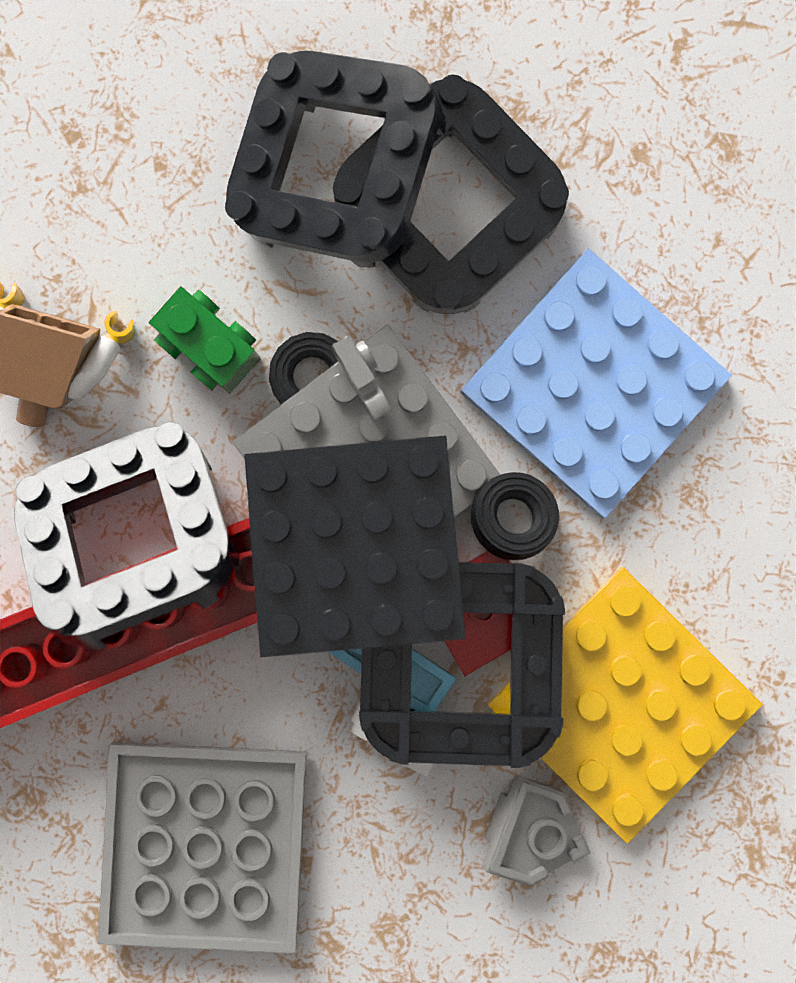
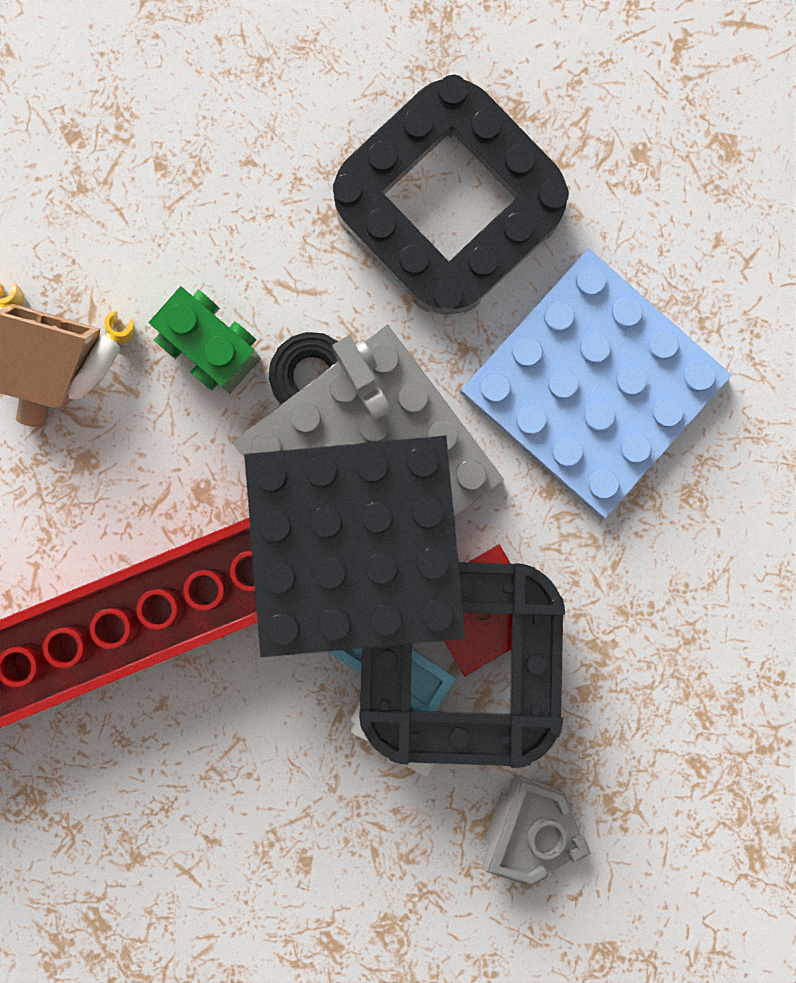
plate [14,422,239,651] -> none
light grey plate [98,742,307,954] -> none
black plate [225,50,446,267] -> none
black tyre [471,472,559,560] -> none
yellow plate [487,567,763,844] -> none

